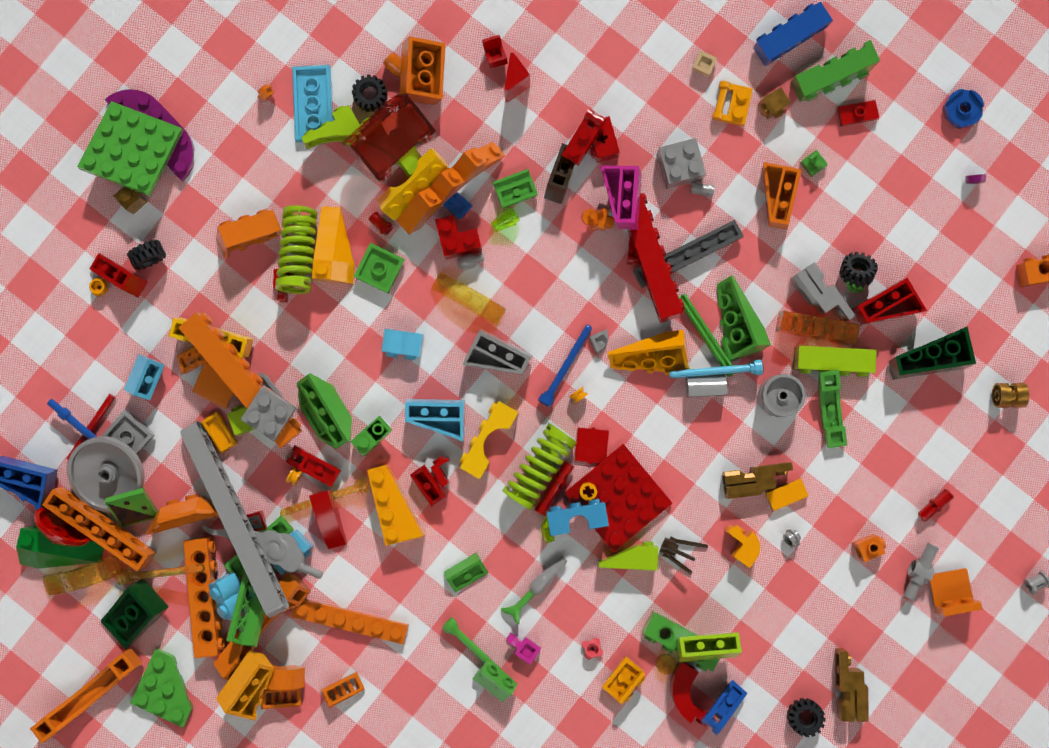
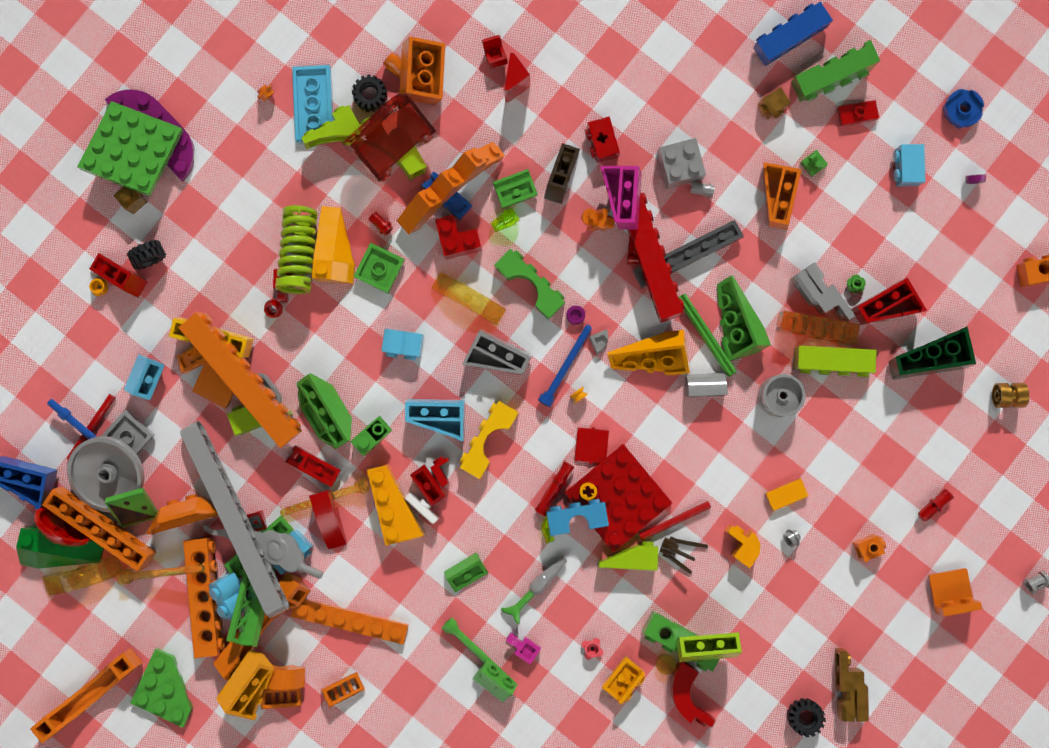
dark green slope [100,578,169,650] -> none
light orange tile [201,411,238,454] -> none
orange wedge [216,209,281,258] -> none
light grey plate [241,386,297,441] -> none
light orange bush [286,467,303,487] -> none
yellow arch [377,147,449,221] -> none
light grey cylinder [458,253,484,270] -> none
lime piece [502,423,577,510] -> none
red plate [562,109,606,166] -> none
medium azure piece [669,359,763,378] -> none
tan plate [692,50,718,77] -> none
blue plate [701,680,748,735] -> none
light orange plate [712,81,753,127] -> none
pearl gold plate [722,462,793,499] -> none
bright green slope [818,370,847,448] -> none
black tyre [839,252,878,288] -> none
light grey pin [903,543,939,600] -> none
none -> red plate [264,299,283,318]
none -> white plate [405,492,439,524]
none -> bright green arch [494,249,565,320]
none -> magenta tile [566,305,585,325]
none -> red bar [639,501,711,541]
none -> medium azure brick [893,144,925,187]

